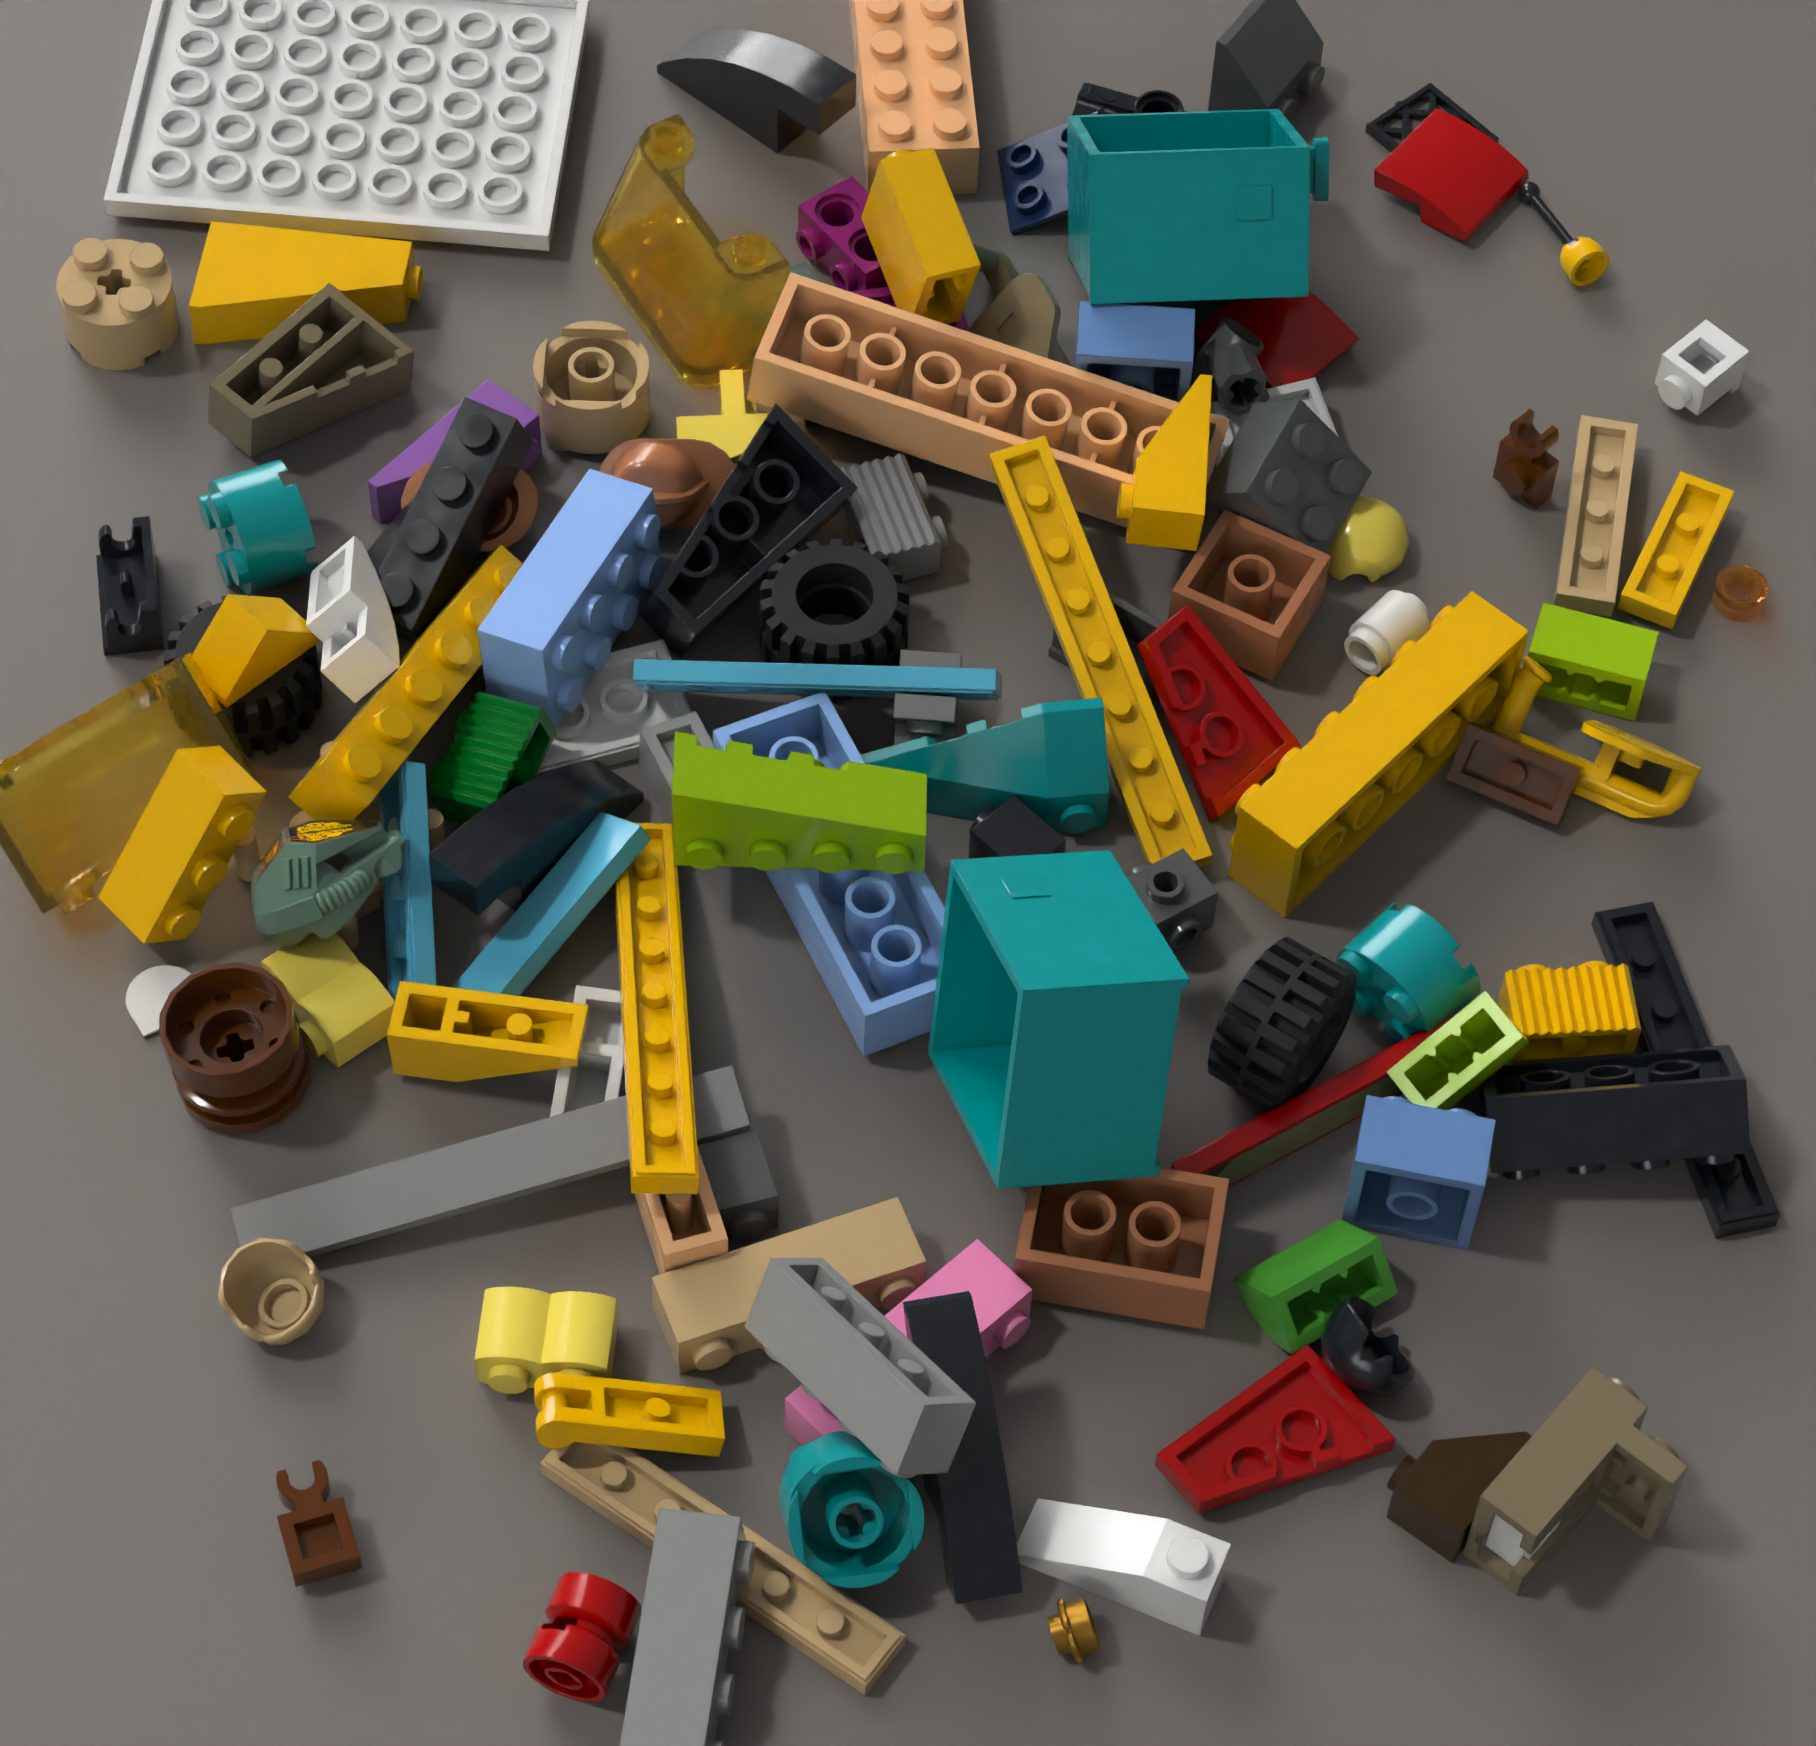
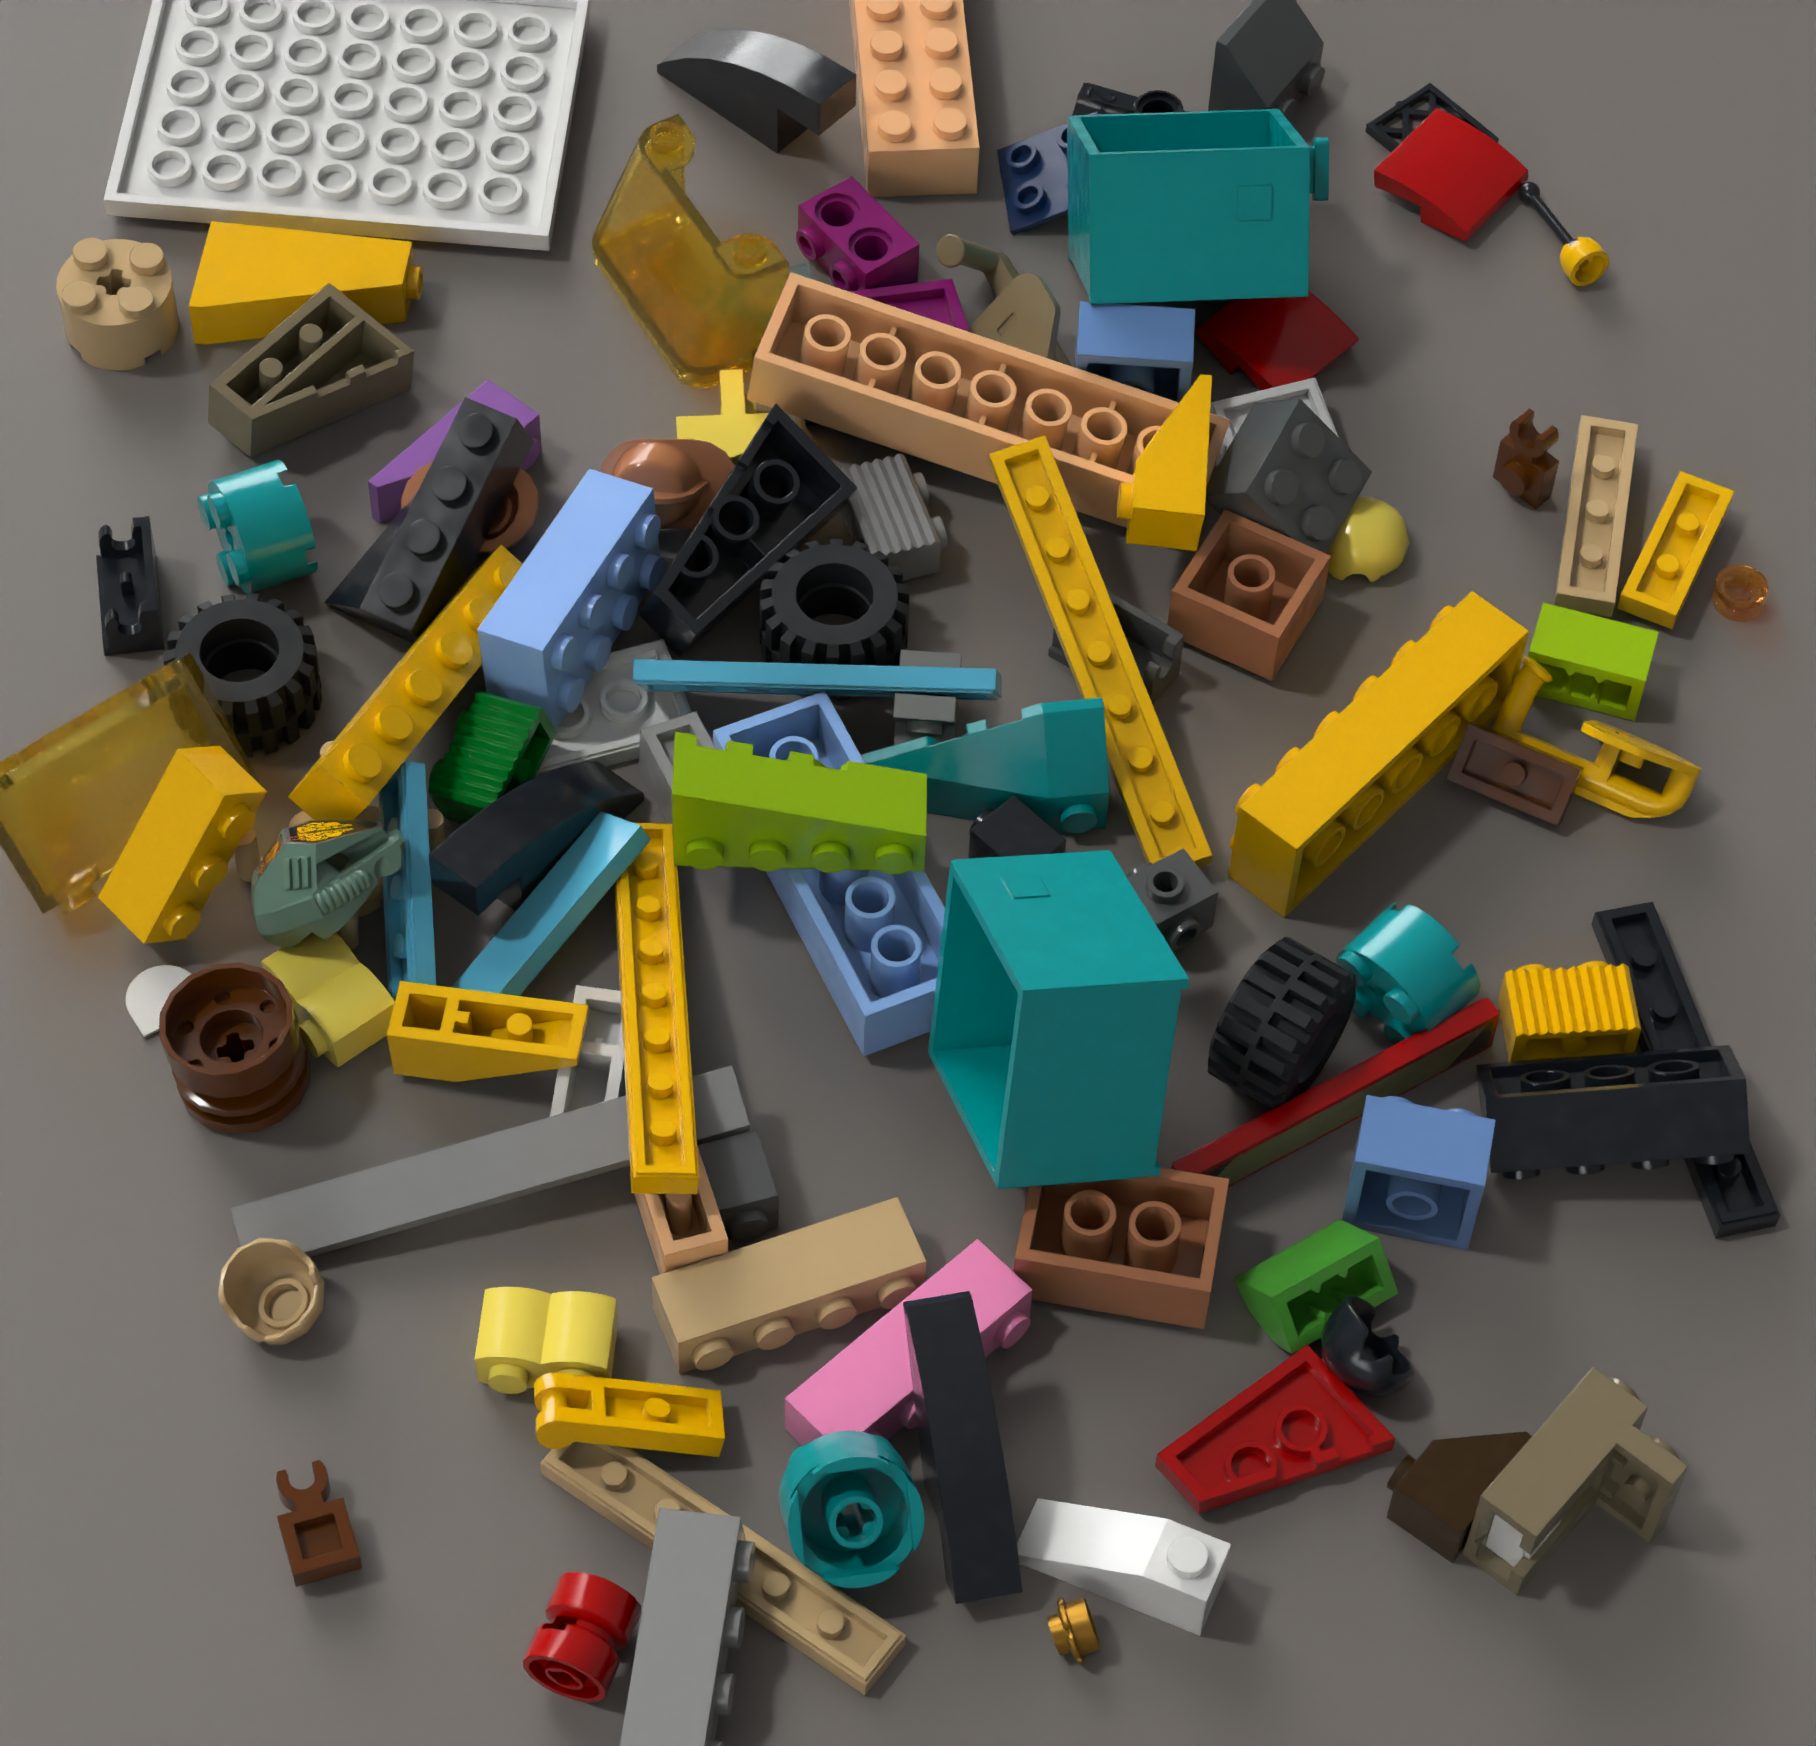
yellow slope [186,594,321,708] -> none
white slope [306,536,400,703] -> none
tan brick [533,321,651,454] -> none
light grey brick [744,1258,976,1478] -> none
yellow brick [861,147,981,324] -> none
red wing [1137,604,1301,822] -> none
dark grey piece [1192,317,1270,417] -> none
white brick [1344,590,1430,675] -> none
lime brick [1387,991,1530,1110] -> none
white brick [1654,319,1750,416] -> none

